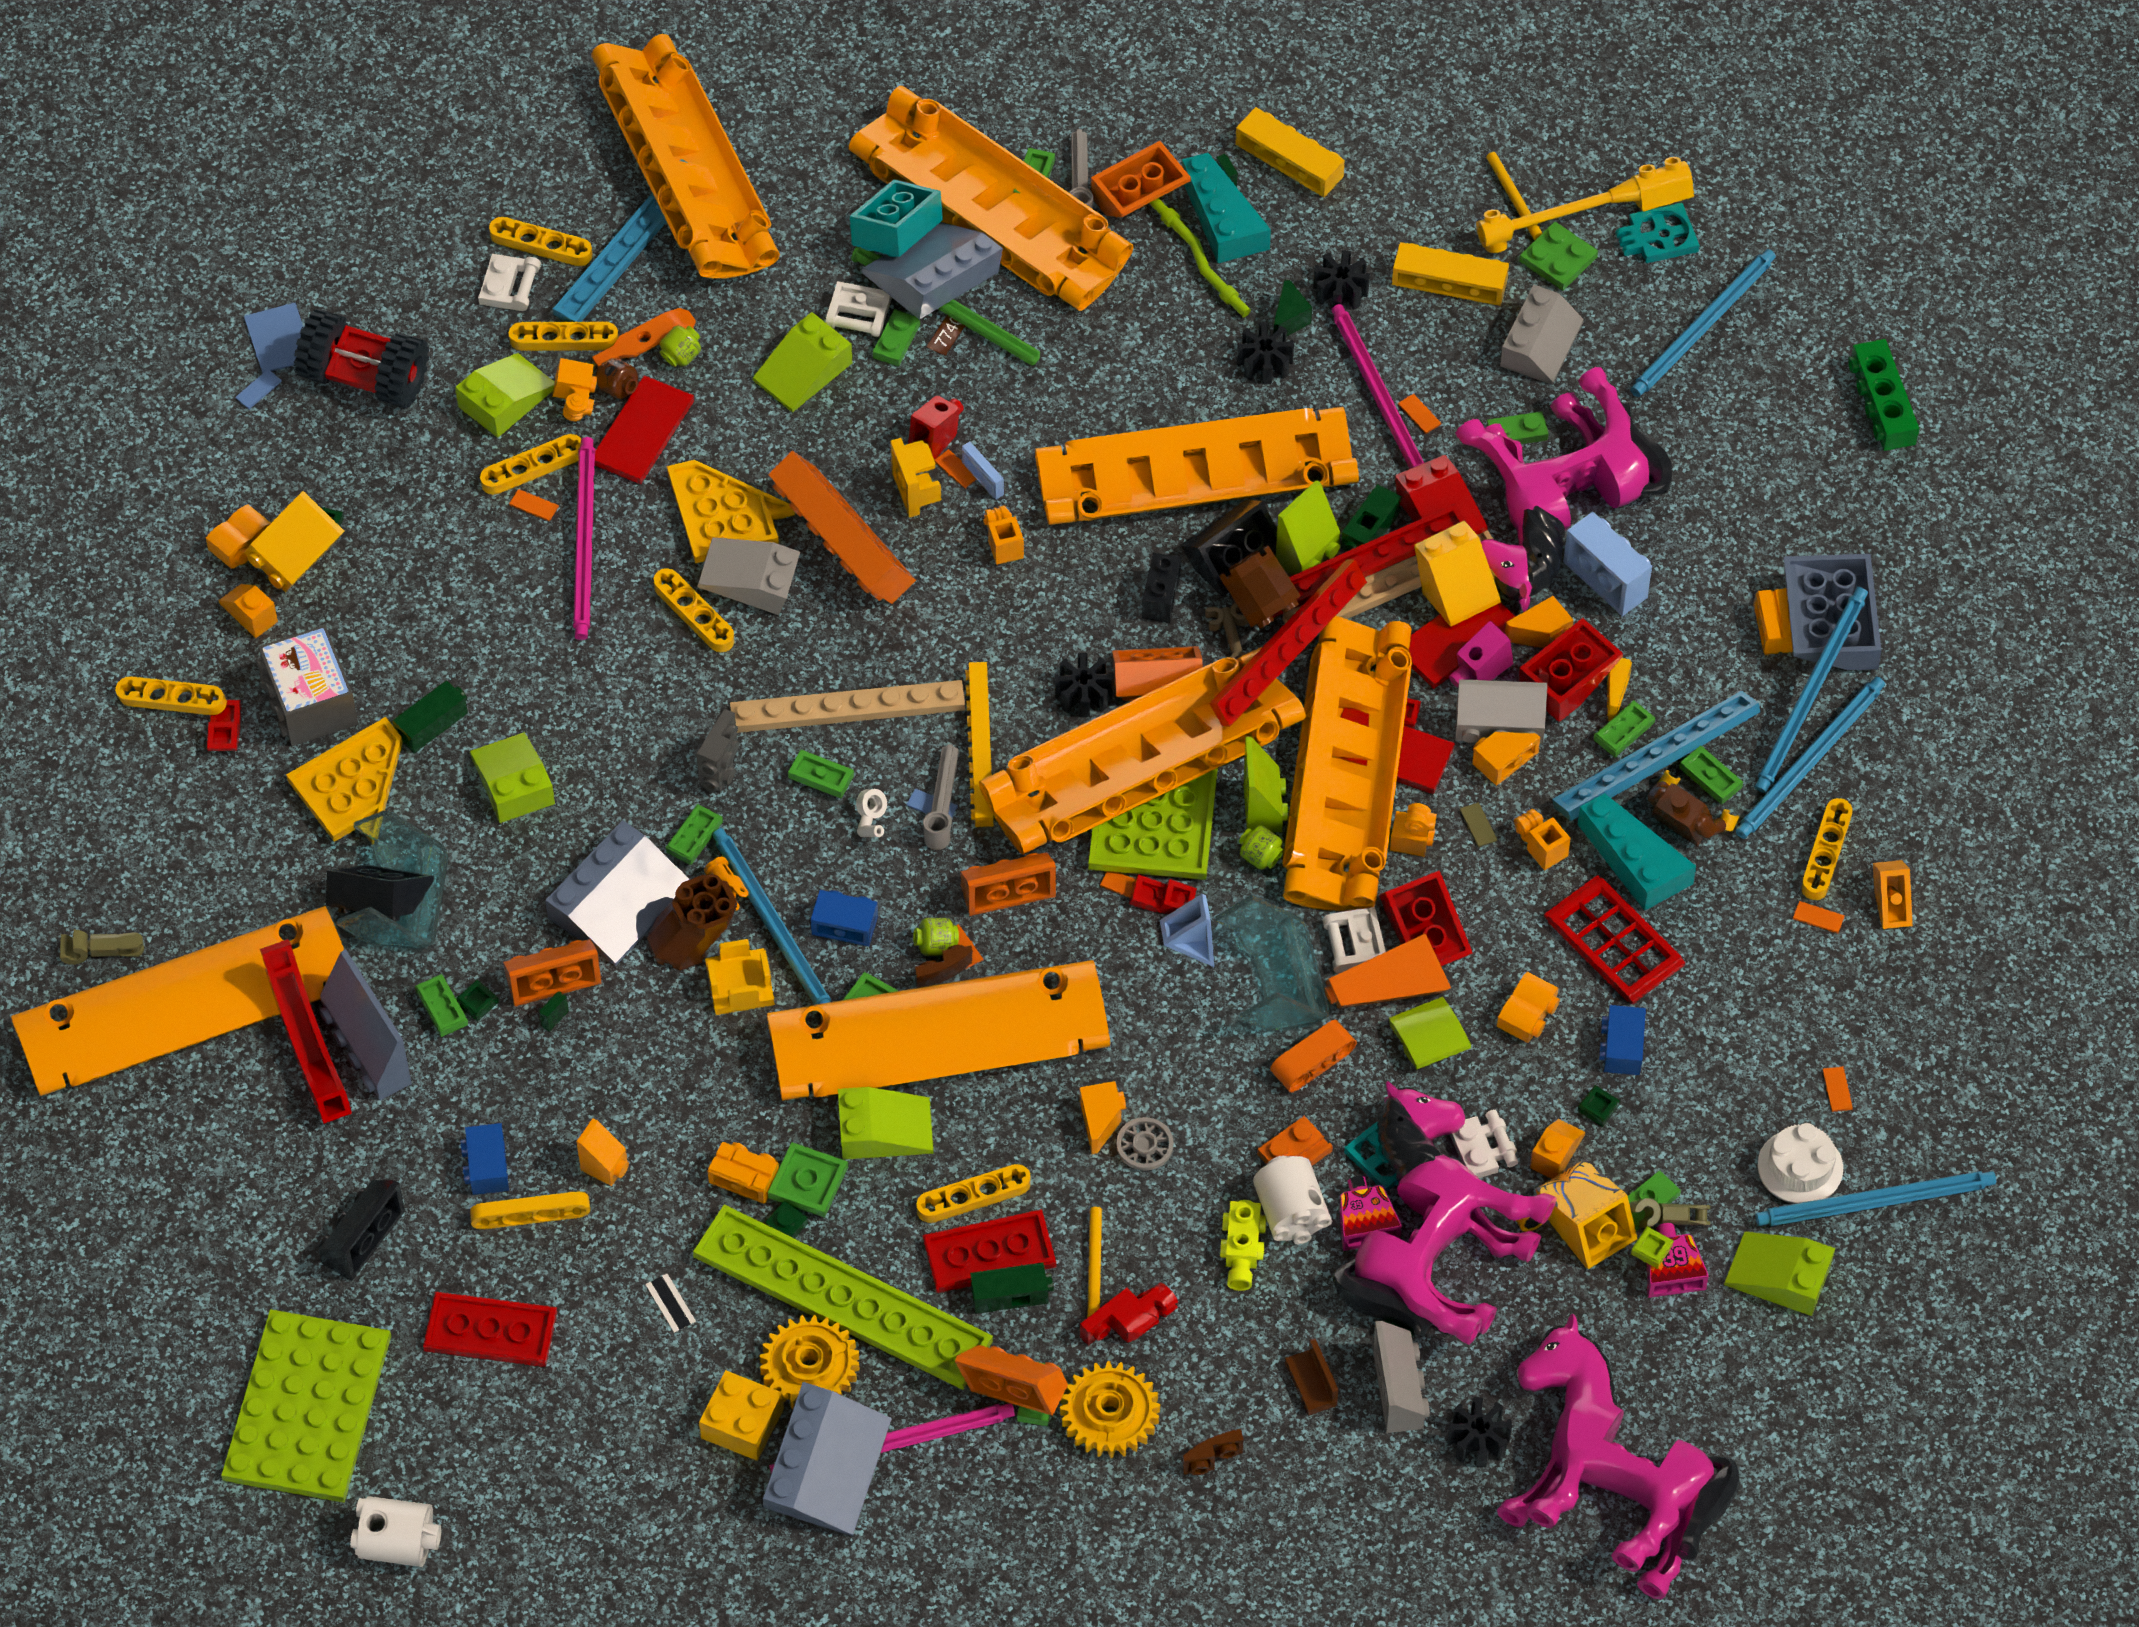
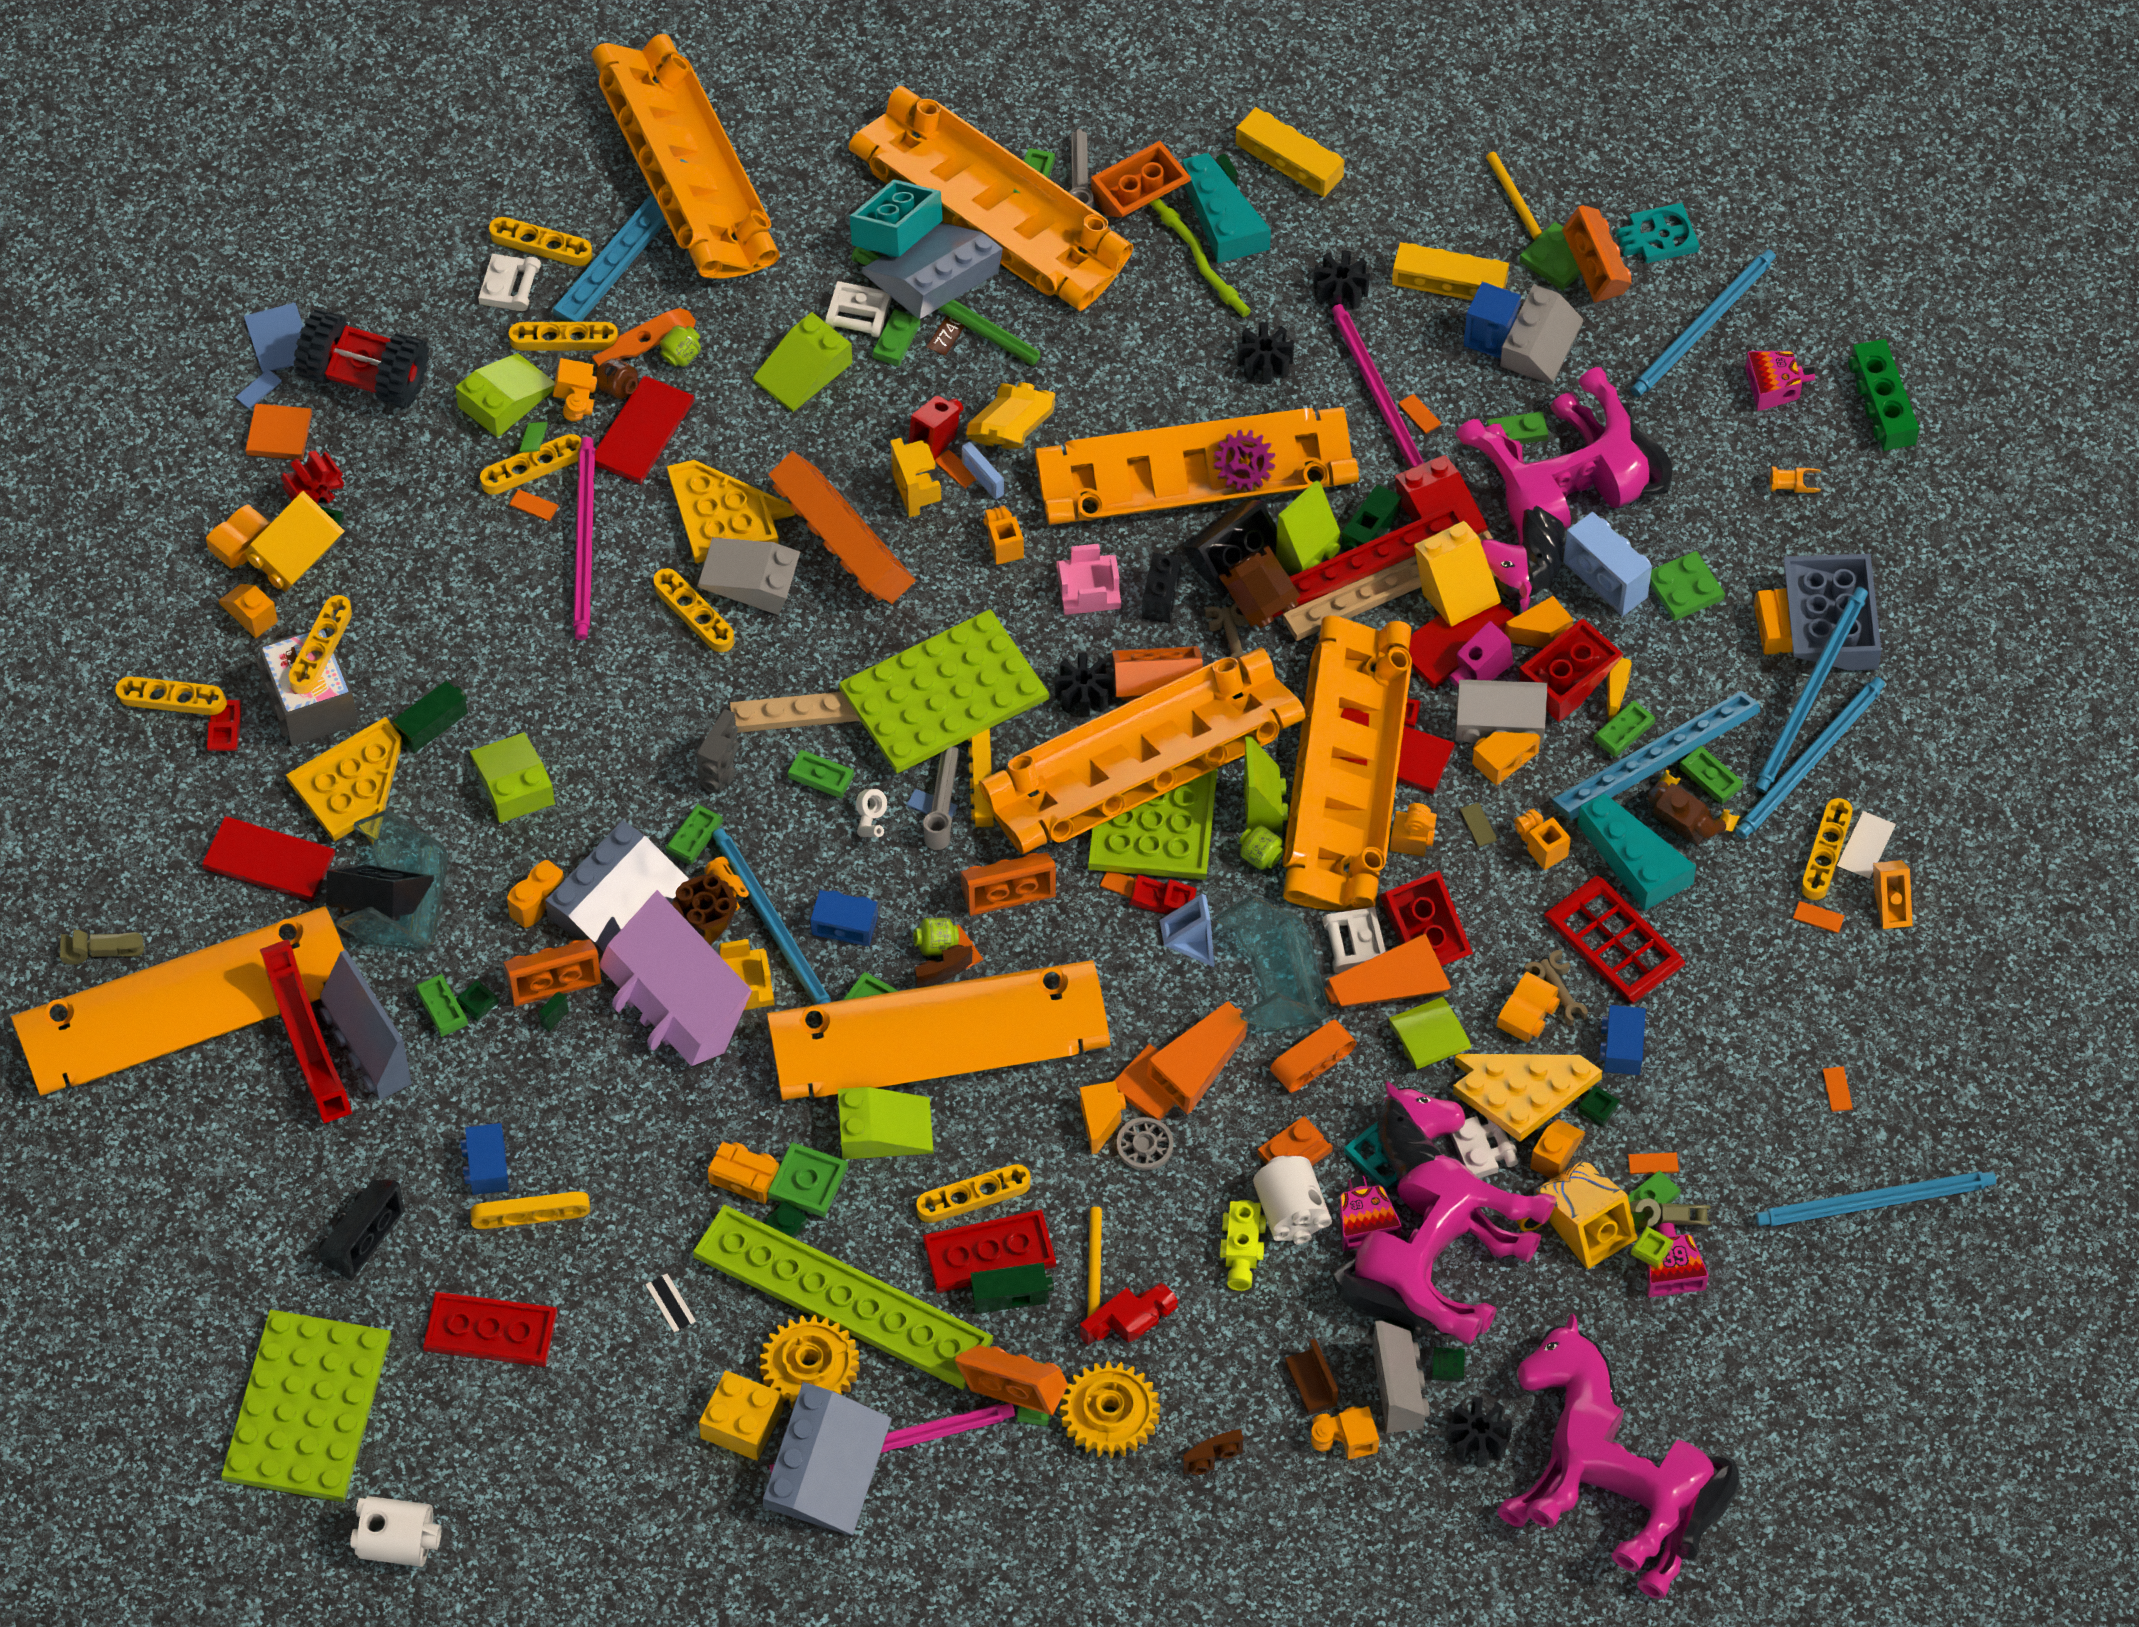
light orange slope [576,1118,629,1186] -> none
red plate [1209,559,1367,727] -> none
dark green slope [1273,279,1312,336] -> none
yellow bar [1476,157,1694,253] -> none
lime slope [1724,1231,1835,1316] -> none
white piece [1757,1123,1843,1204] -> none
none -> red tile [202,816,335,902]
none -> orange tile [246,404,312,460]
none -> red gear [281,450,345,504]
none -> yellow beam [288,595,352,694]
none -> light orange brick [507,860,564,928]
none -> bright green window [520,422,548,452]
none -> lavender piece [599,889,752,1066]
none -> lime plate [839,609,1049,774]
none -> yellow brick [966,382,1056,449]
none -> bright pink panel [1056,544,1121,615]
none -> orange tile [1114,1043,1176,1121]
none -> orange slope [1146,1001,1249,1115]
none -> magenta gear [1213,430,1275,492]
none -> light orange brick [1311,1406,1379,1460]
none -> dark green tile [1432,1347,1465,1381]
none -> yellow wing [1453,1054,1602,1141]
none -> blue piece [1463,281,1521,359]
none -> dark tan bar [1524,950,1588,1026]
none -> orange slope [1562,205,1632,303]
none -> orange window [1628,1152,1679,1175]
none -> bright green plate [1650,551,1725,621]
none -> torso [1745,351,1815,411]
none -> light orange piece [1769,466,1821,493]
none -> white sticker [1837,811,1896,879]

